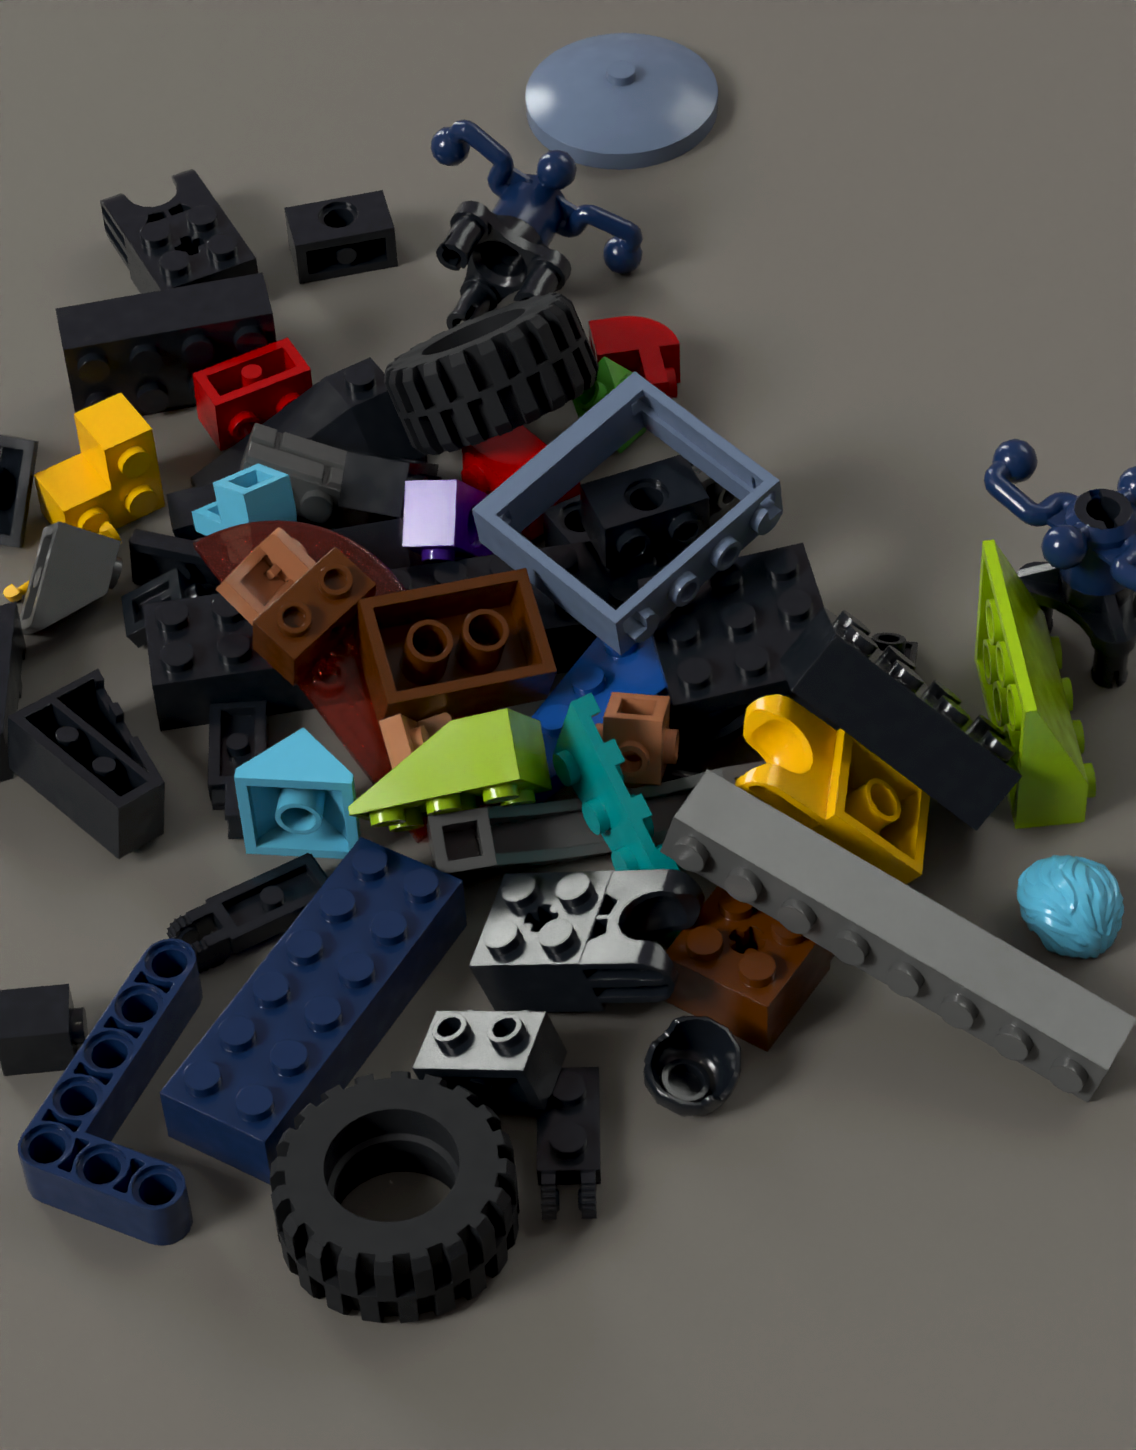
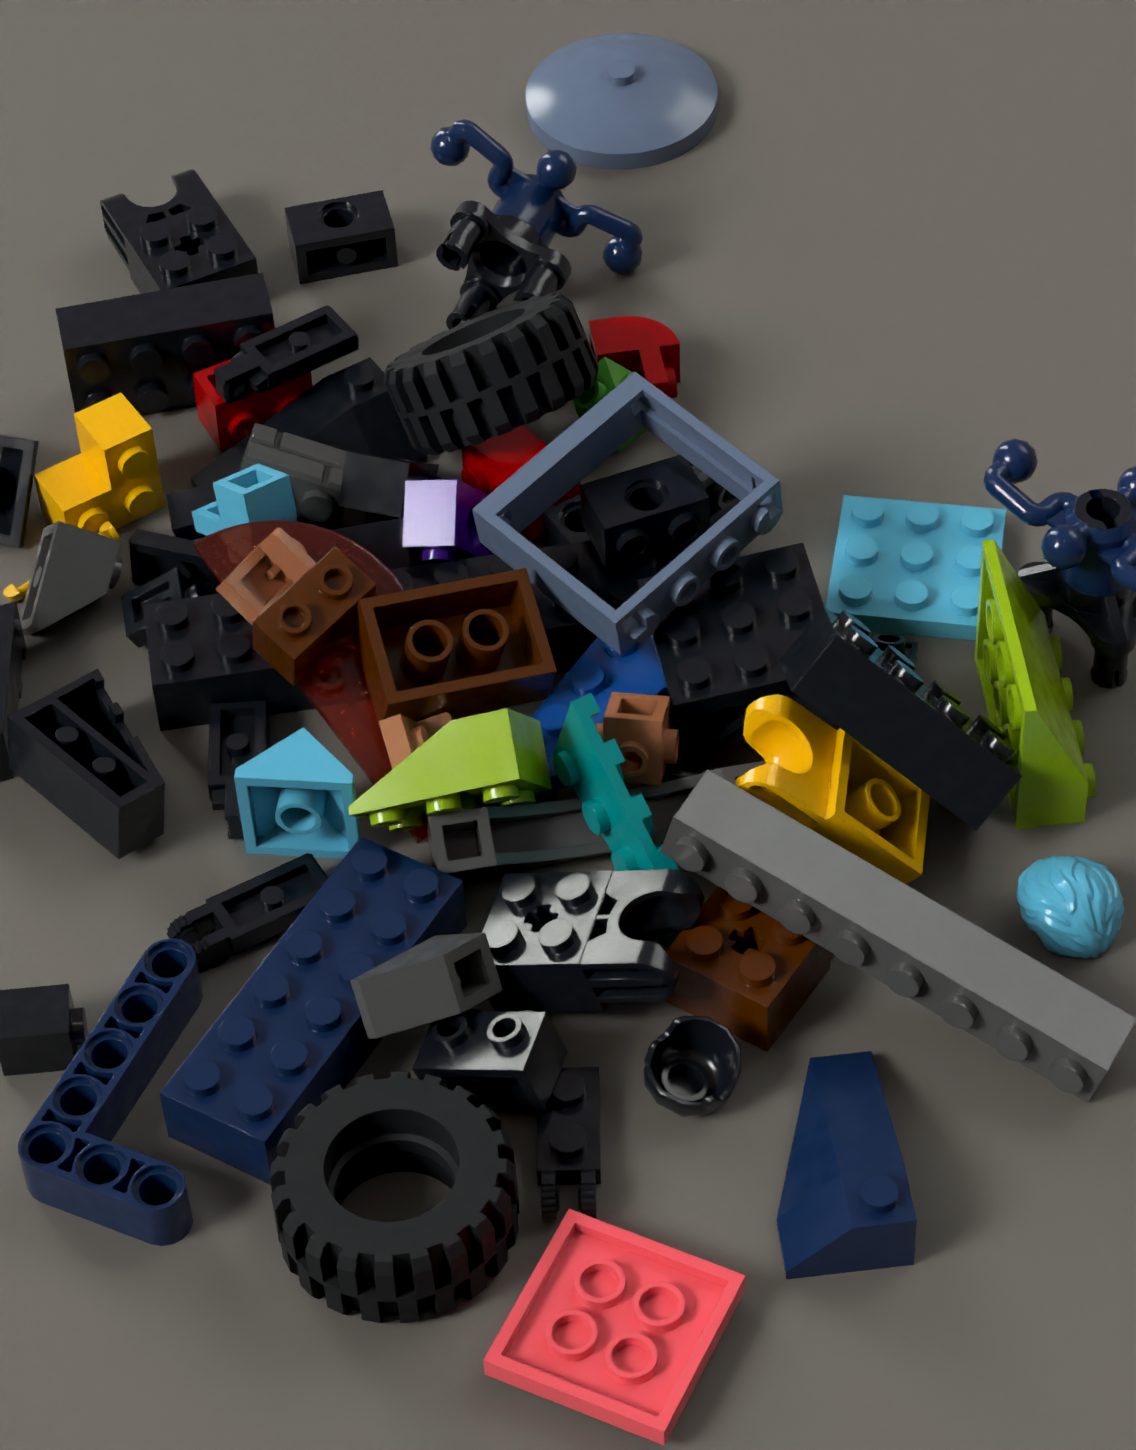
none -> black hinge [214,305,359,404]
none -> dark grey slope [350,932,503,1039]
none -> coral plate [483,1209,746,1446]
none -> dark blue wedge [777,1051,917,1280]
none -> medium azure plate [825,495,1006,641]

